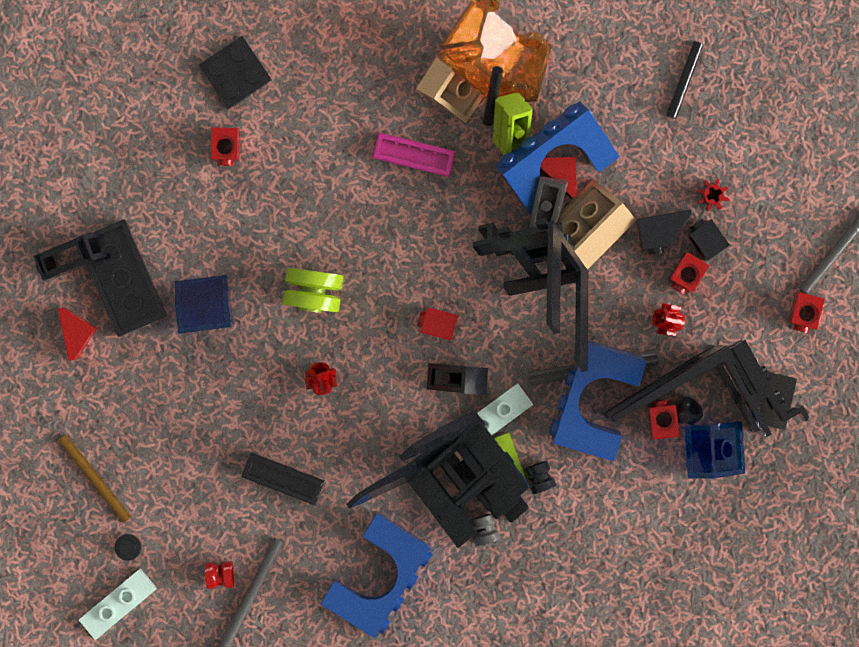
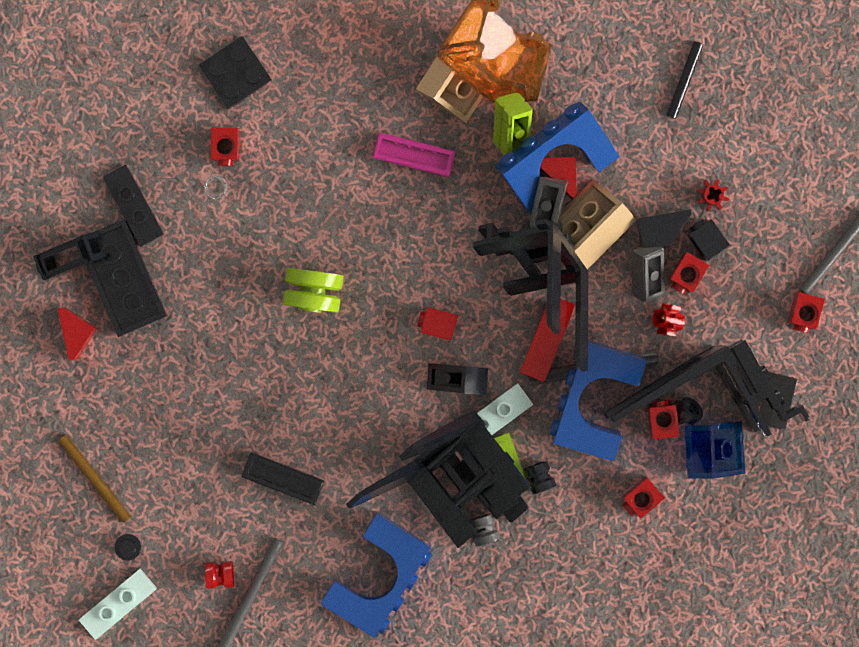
clear blue slope [175,275,234,334] -> none
red gear [305,362,337,395] -> none
black bar [482,66,503,126] -> none
none -> black plate [103,165,164,247]
none -> clear bush [204,175,229,200]
none -> red slope [519,298,576,383]
none -> red brick [621,476,665,519]
none -> dark grey slope [631,247,665,302]

